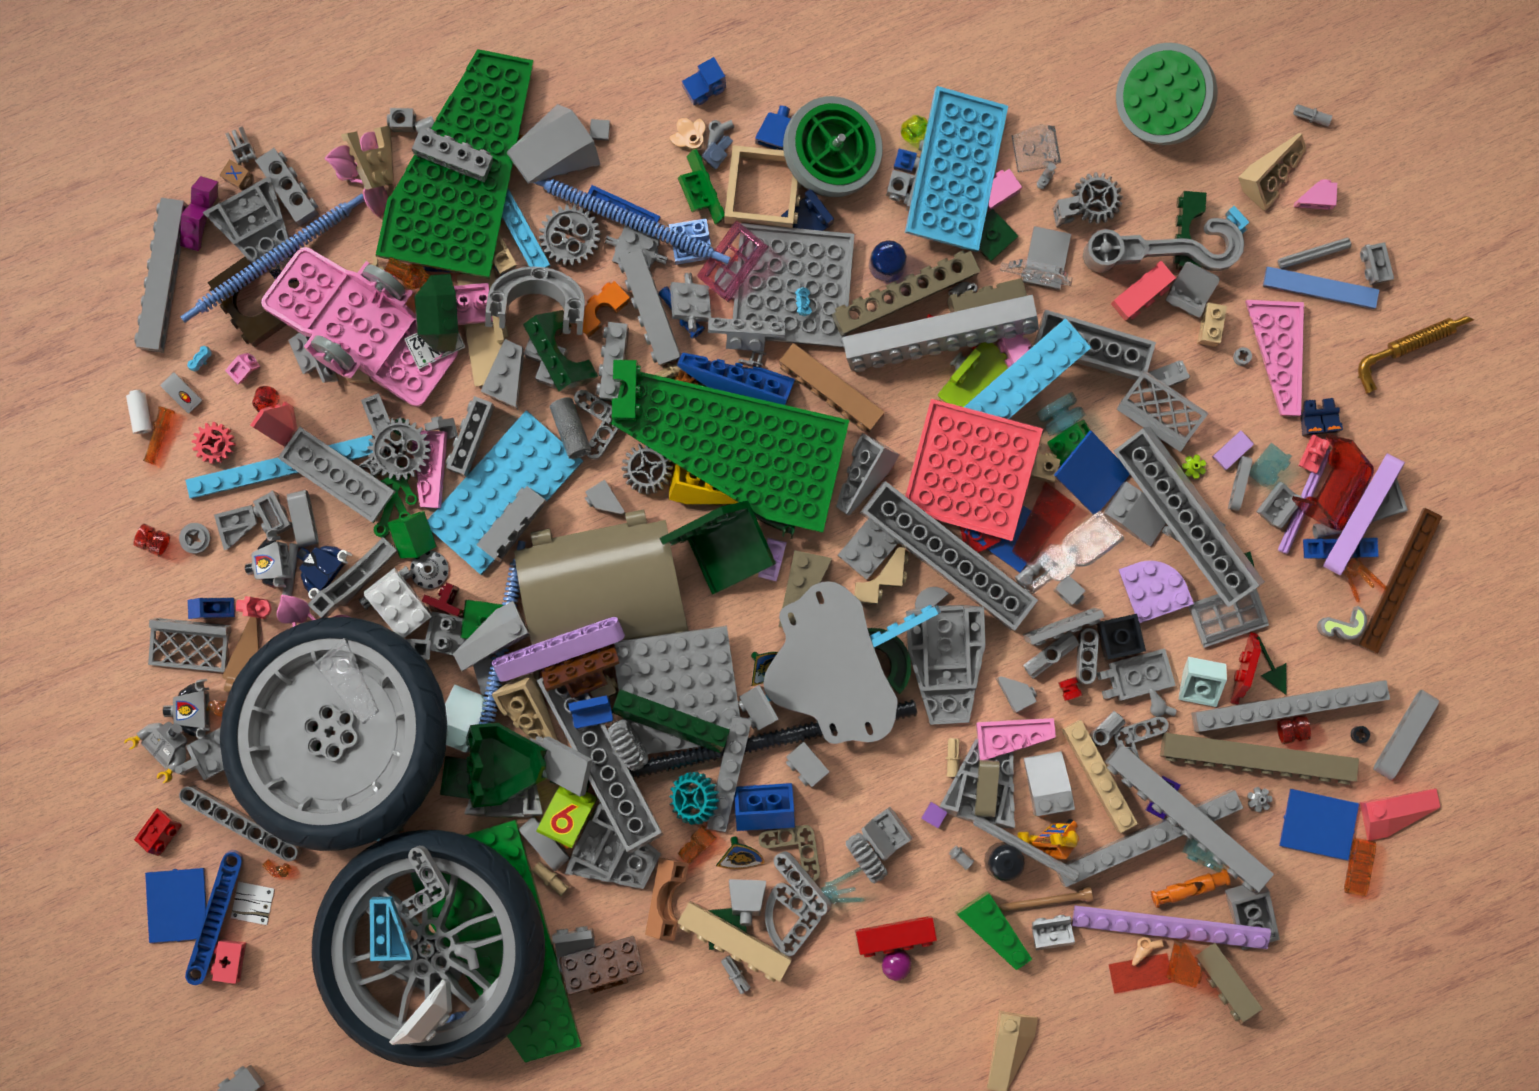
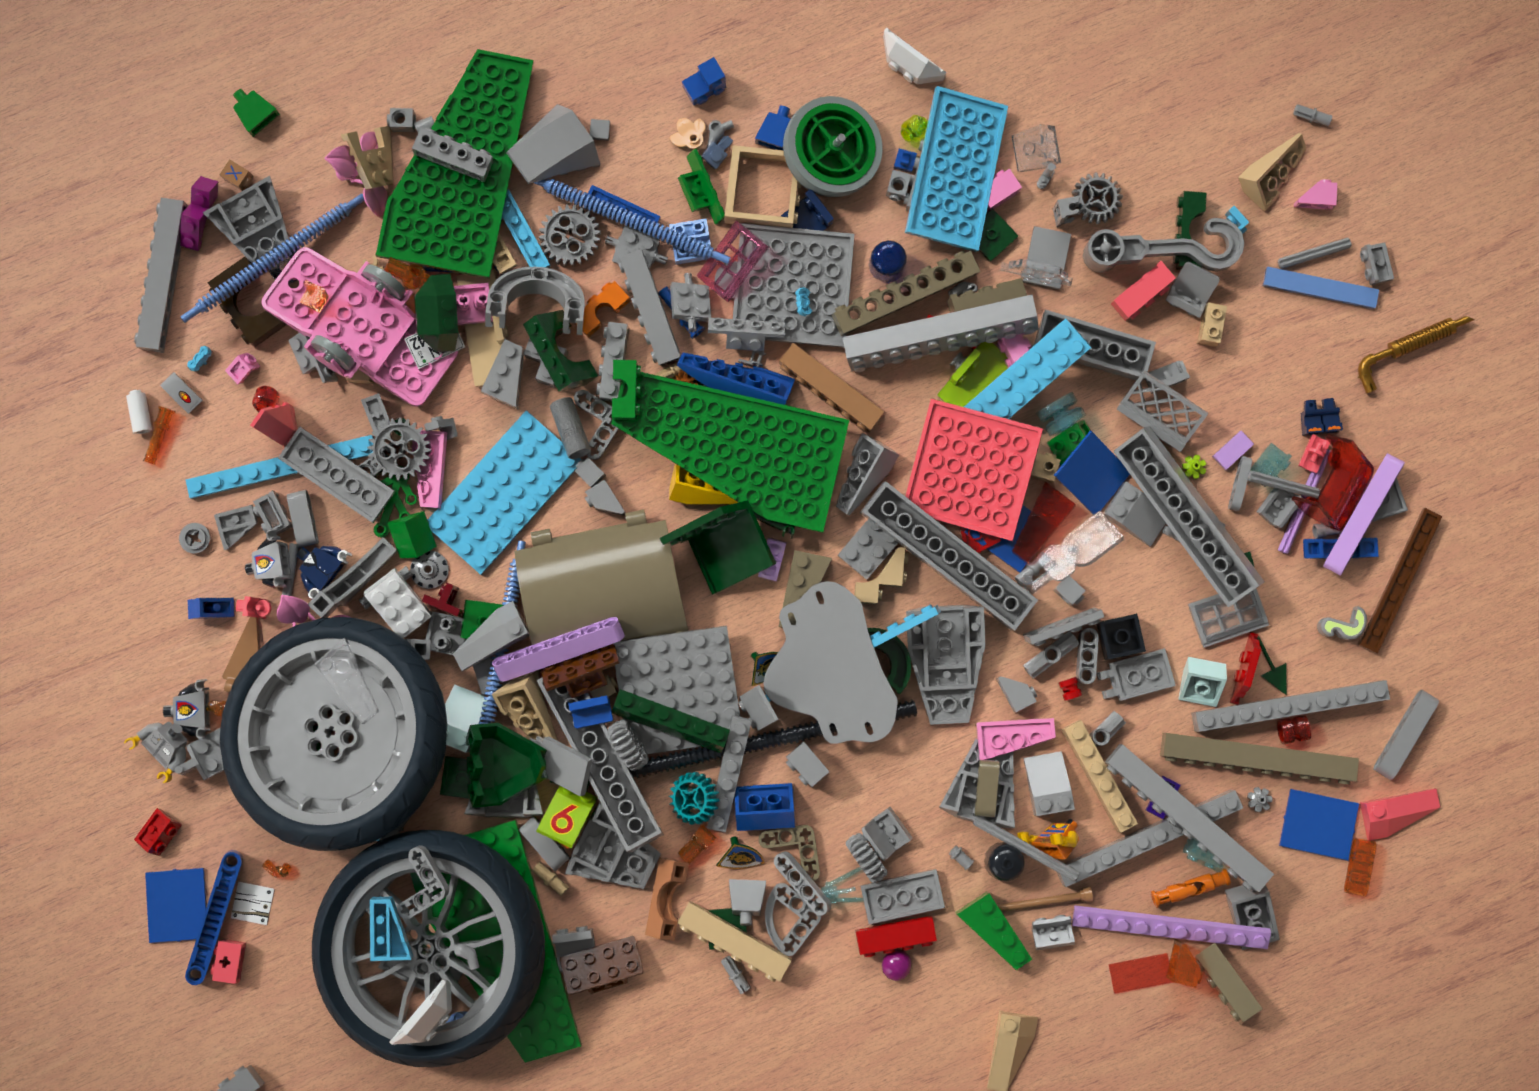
clear red wheel [133,523,170,557] -> none
light grey fence [148,618,231,672] -> none
light grey beam [179,786,302,861] -> none
coral gear [192,422,235,464] -> none
light grey arm [225,127,257,166] -> none
light grey brick [255,148,319,226] -> none
light grey brick [446,396,495,476] -> none
light grey wedge [477,486,547,562] -> none
light grey gear [621,444,673,494] -> none
light grey tile [915,587,949,609] -> none
medium lavender tile [921,802,947,828] -> none
tan axle [945,738,961,777] -> none
light grey beam [1113,717,1169,759] -> none
green wheel [1116,43,1218,145] -> none
lavender plate [1119,561,1194,623] -> none
light nougat animal [1132,937,1163,966] -> none
light grey animal [1149,689,1177,717] -> none
light grey bush [1233,347,1252,366] -> none
bright pink wing [1245,300,1304,416] -> none
clear orange plant [1343,558,1386,602] -> none
black bush [1350,726,1370,743] -> none
none -> green torso [233,89,280,137]
none -> clear orange panel [299,280,329,312]
none -> light grey brick [575,458,606,488]
none -> light grey plate [860,869,945,924]
none -> white wedge [883,28,947,84]
none -> light grey axle [1247,471,1320,498]

